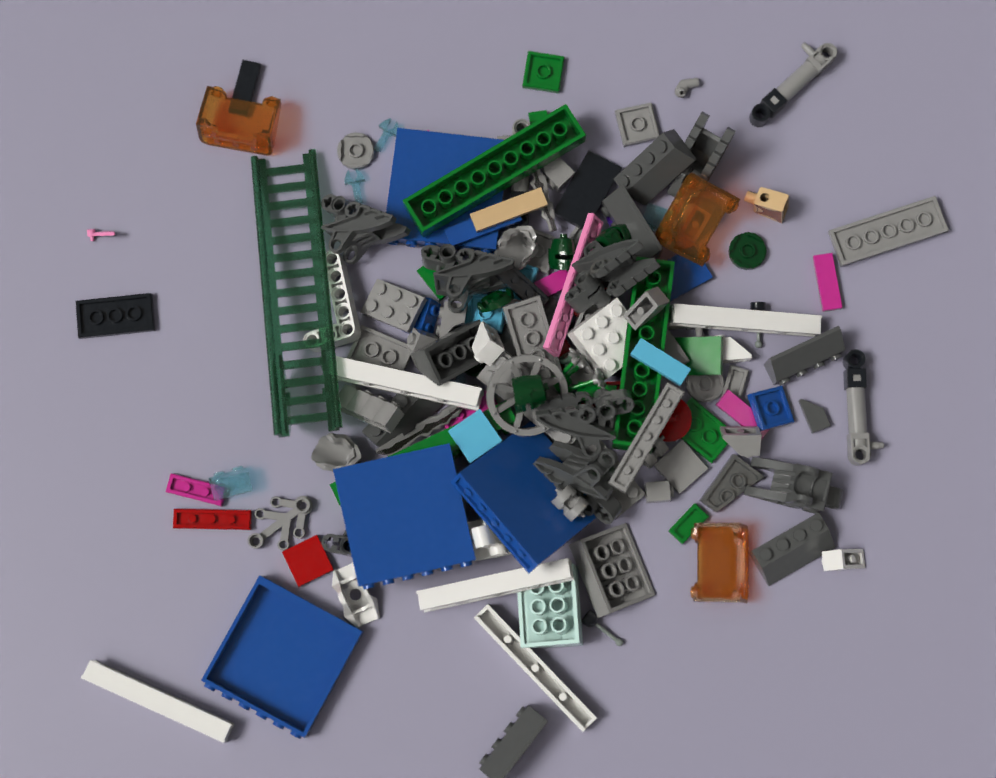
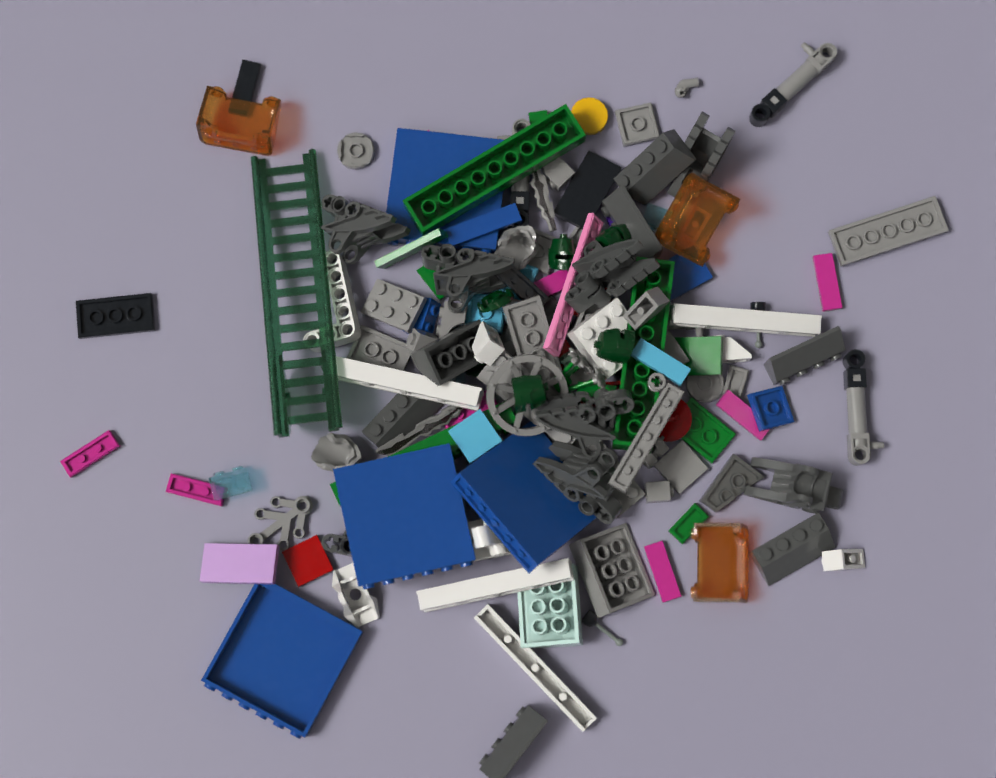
white tile [81,660,235,743] -> none
bright pink piece [87,229,115,241] -> none
red tile [173,509,252,530] -> none
light grey brick [332,384,404,433] -> none
clear light blue bar [344,169,365,204] -> none
clear light blue bar [374,118,398,152] -> none
tan tile [470,187,548,233] -> none
green tile [522,51,565,94] -> none
light grey wheel [551,484,589,521] -> none
light grey slope [720,426,762,458] -> none
dark green tile [728,232,767,270] -> none
tan torso [744,187,789,223] -> none
dark grey tile [798,399,831,433] -> none
none -> dark pink tile [60,430,121,478]
none -> lavender tile [200,543,279,585]
none -> tile [374,229,448,269]
none -> yellow tile [571,97,608,135]
none -> dark green helmet [594,328,635,364]
none -> dark pink tile [644,541,681,603]
none -> light grey bush [648,373,666,392]

